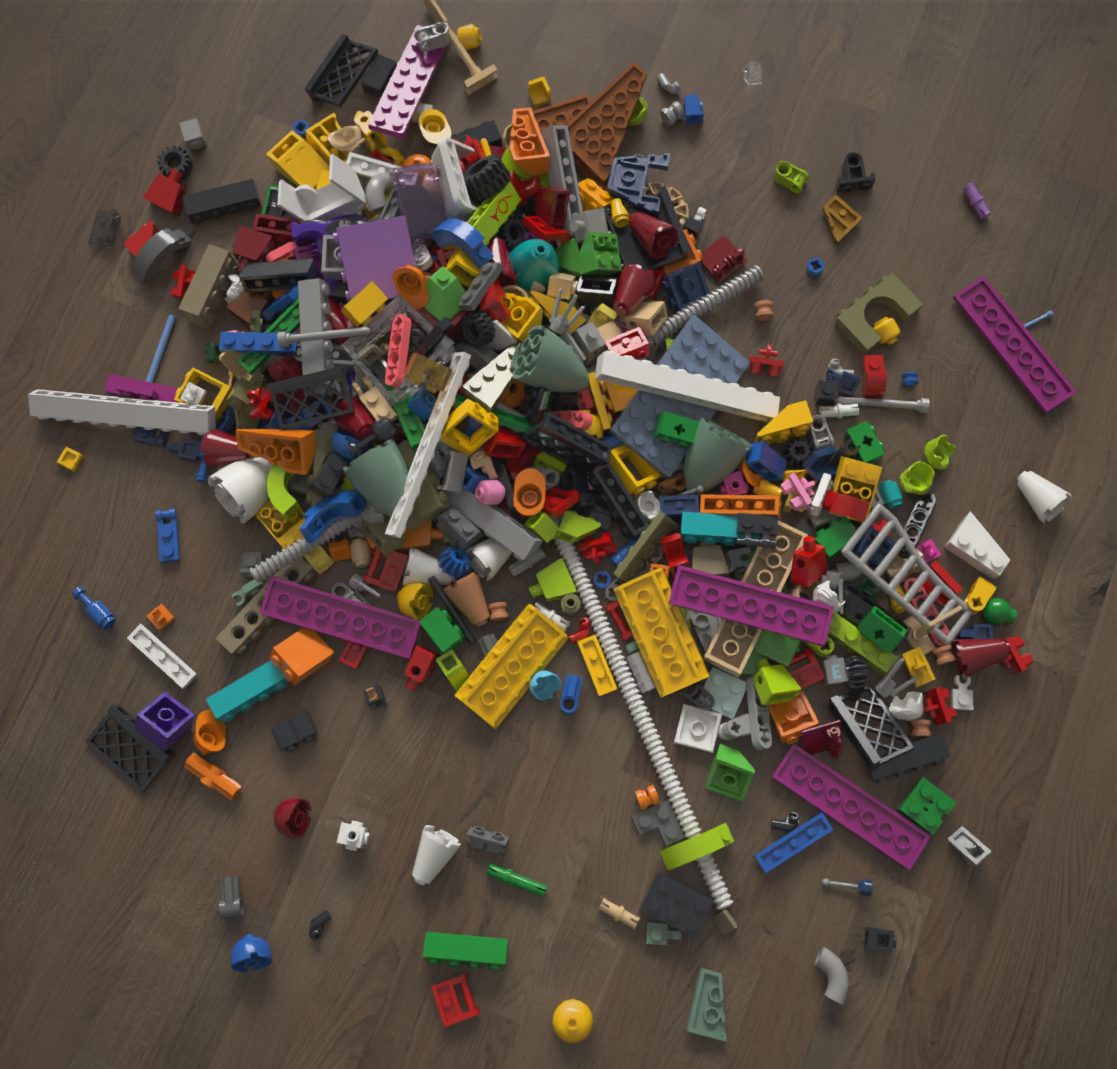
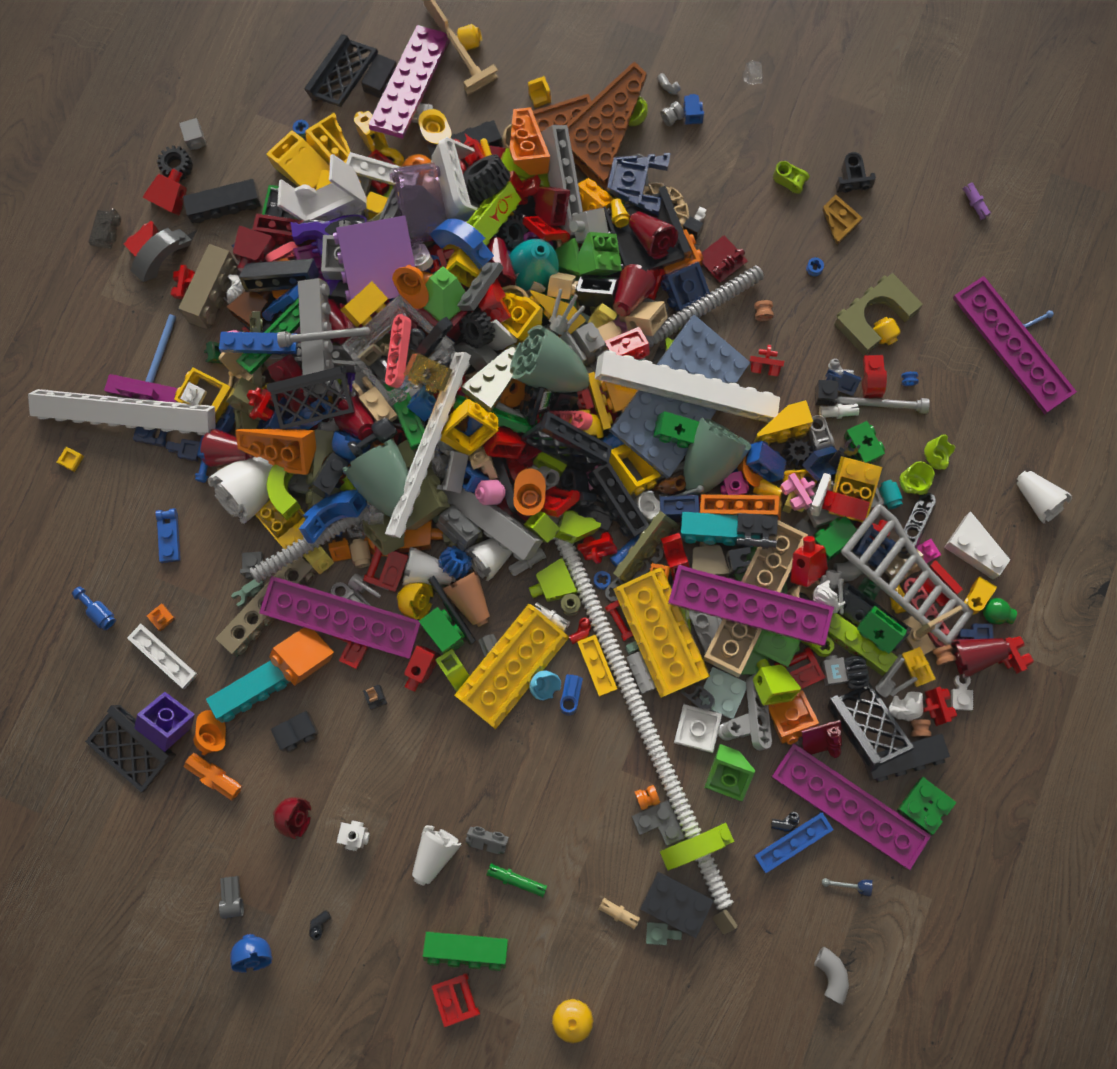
tan hat [328,123,365,152] -> none
light grey cylinder [366,172,394,213] -> none
light grey piece [414,22,450,52] -> none
nougat wheel [488,602,509,621] -> none
sand green wing [686,967,727,1042] -> none
black brick [864,927,897,953] -> none
light grey slope [948,826,992,866] -> none

